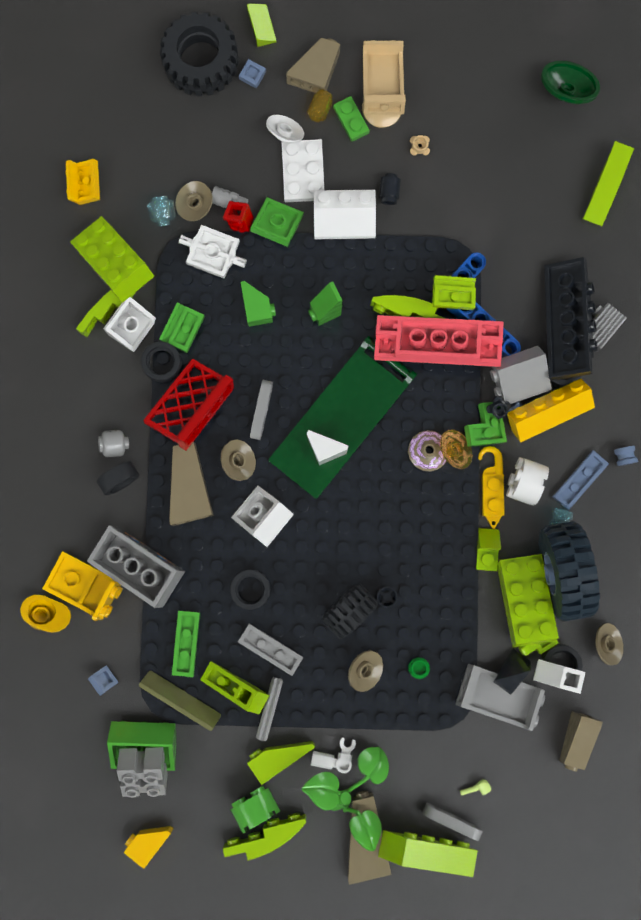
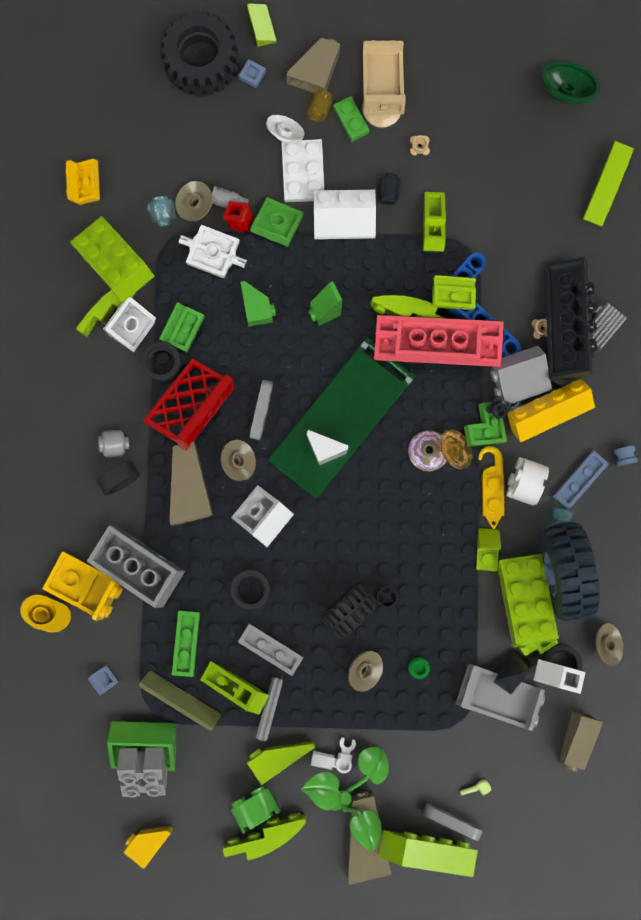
none -> lime slope [423,192,446,252]
none -> tan plate [531,318,547,339]

